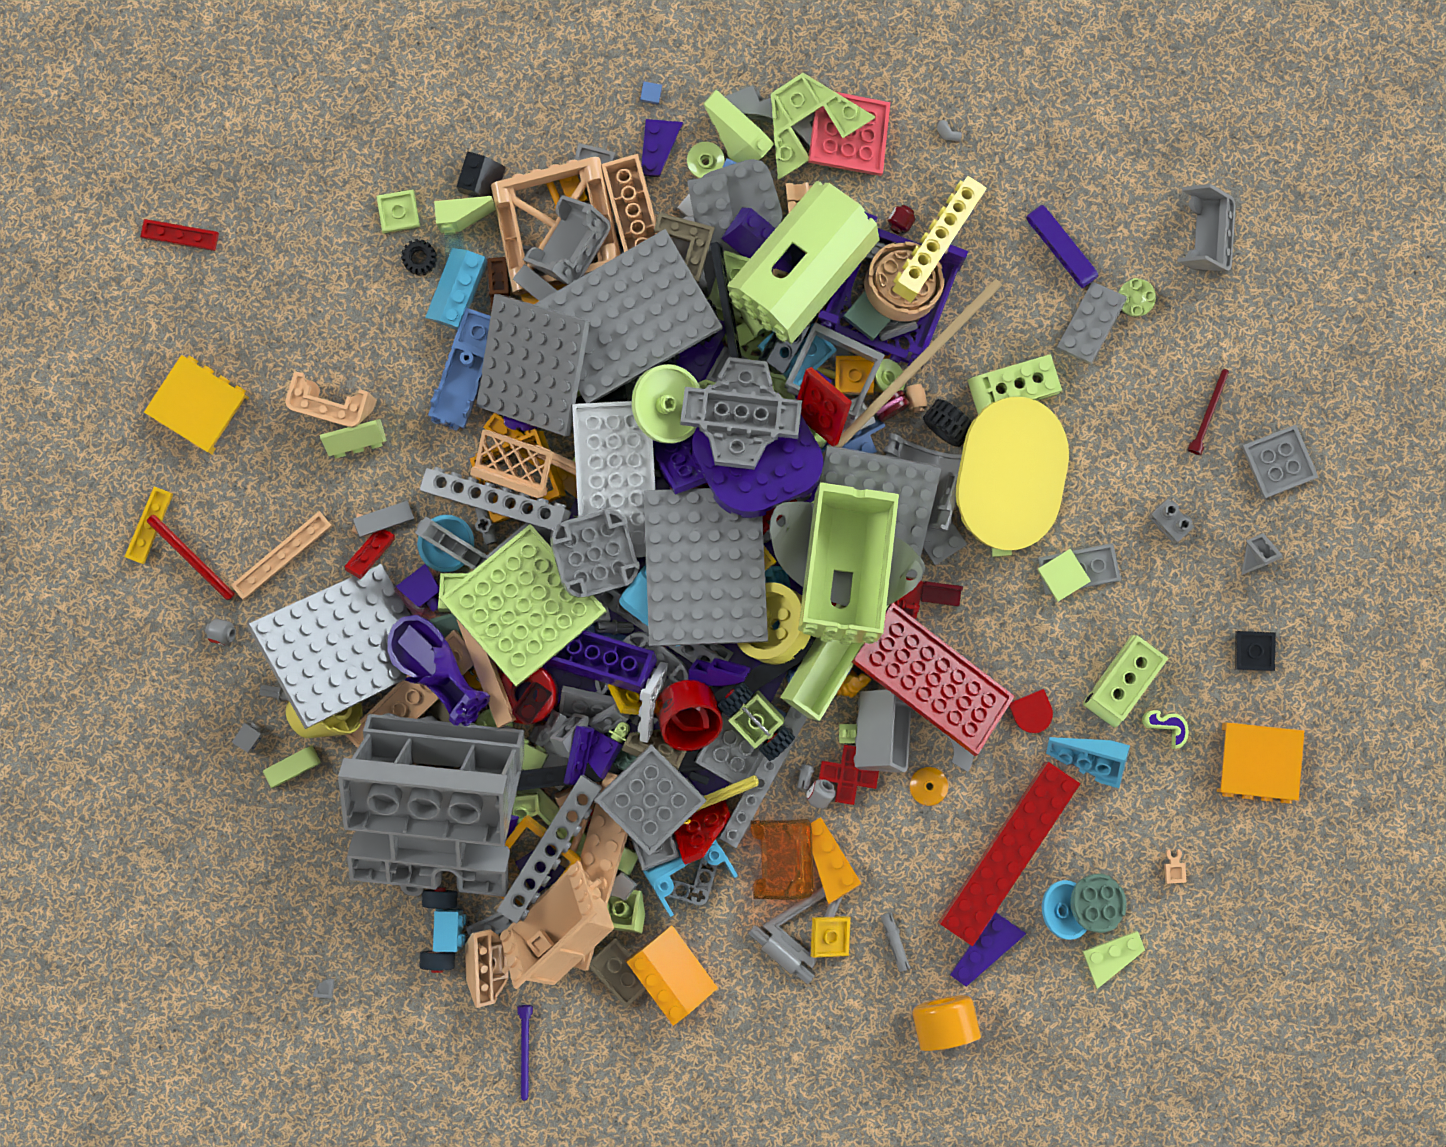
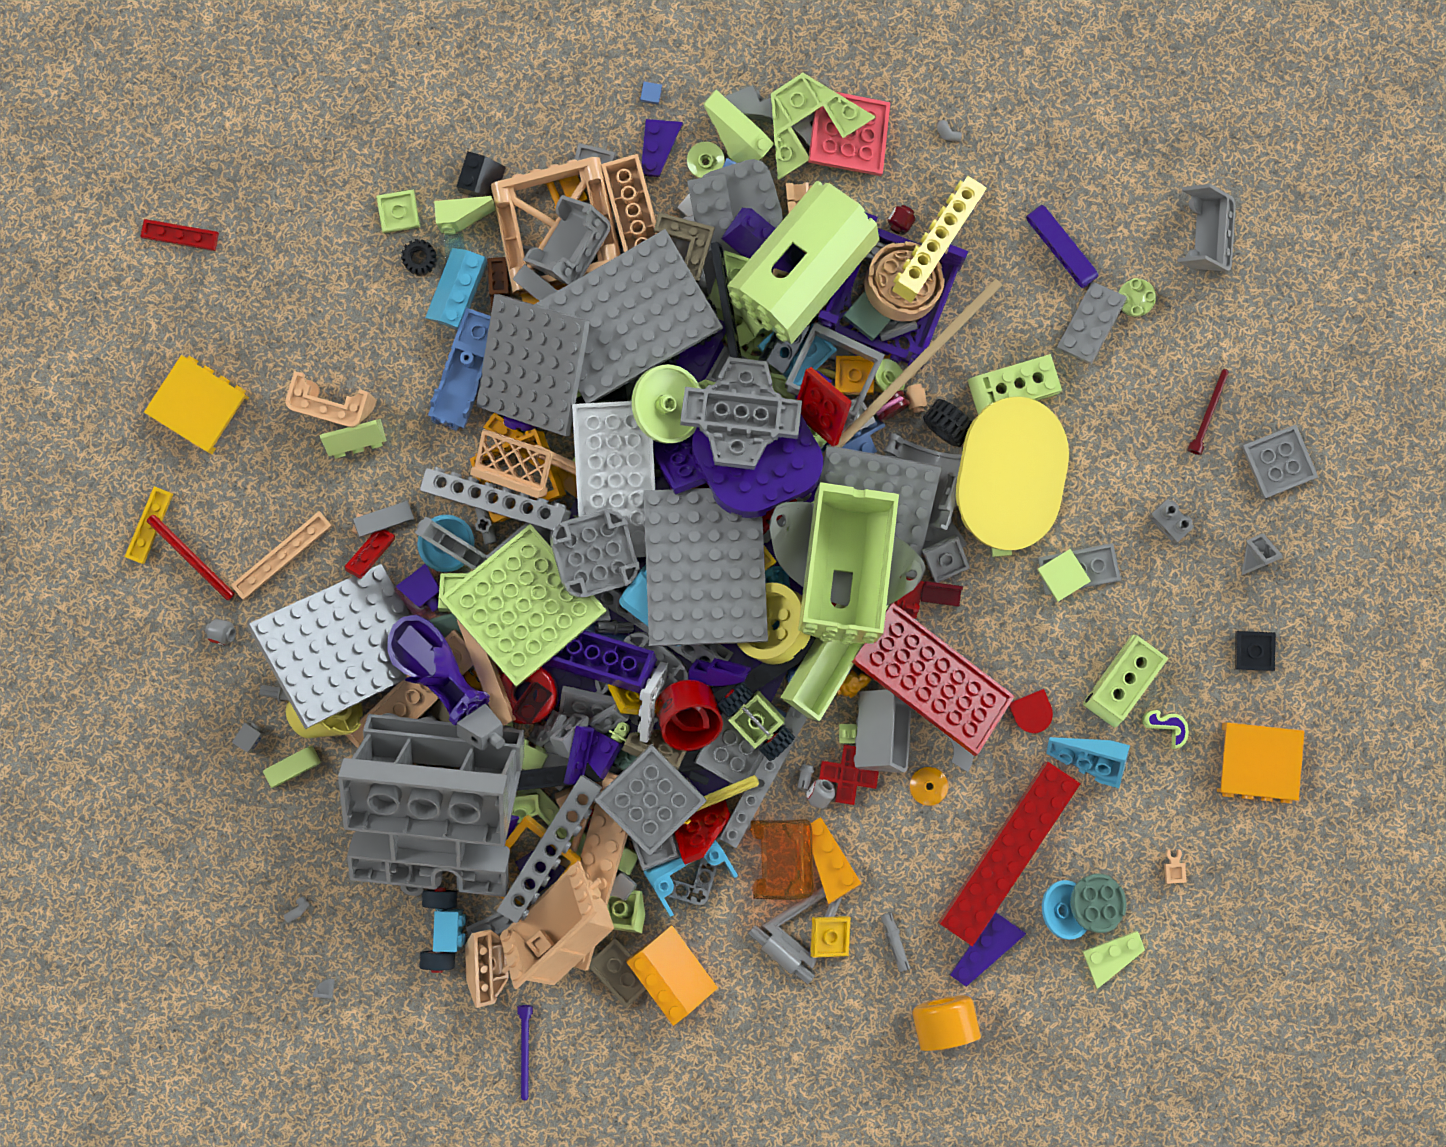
none -> light grey arm [284,896,309,923]
none -> light grey torso [457,704,505,750]
none -> light grey tile [922,534,970,583]

